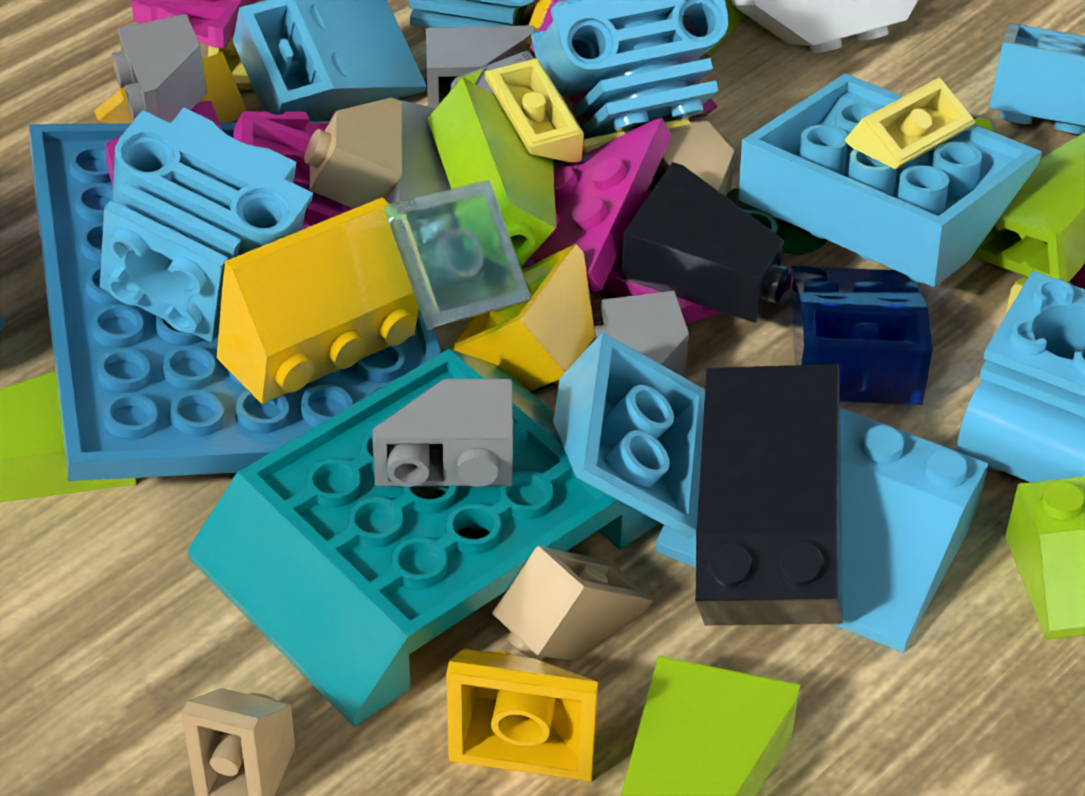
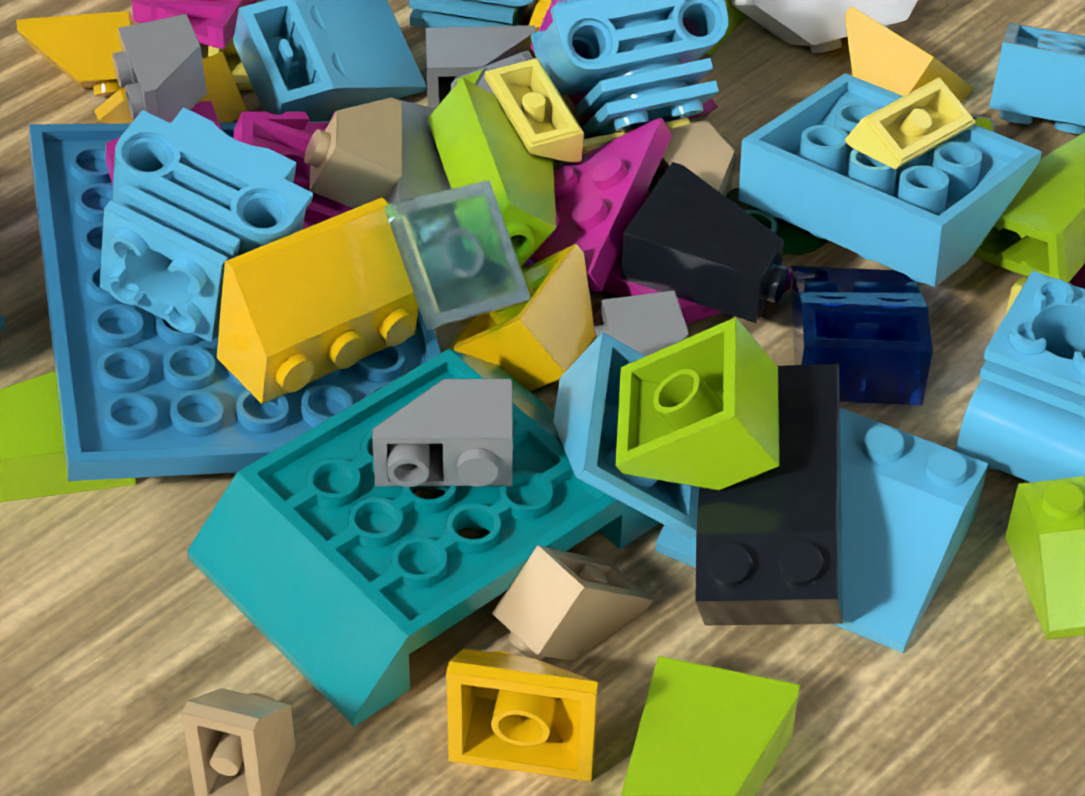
none -> yellow slope [16,11,135,97]
none -> lime slope [615,317,779,490]
none -> yellow slope [845,6,974,102]

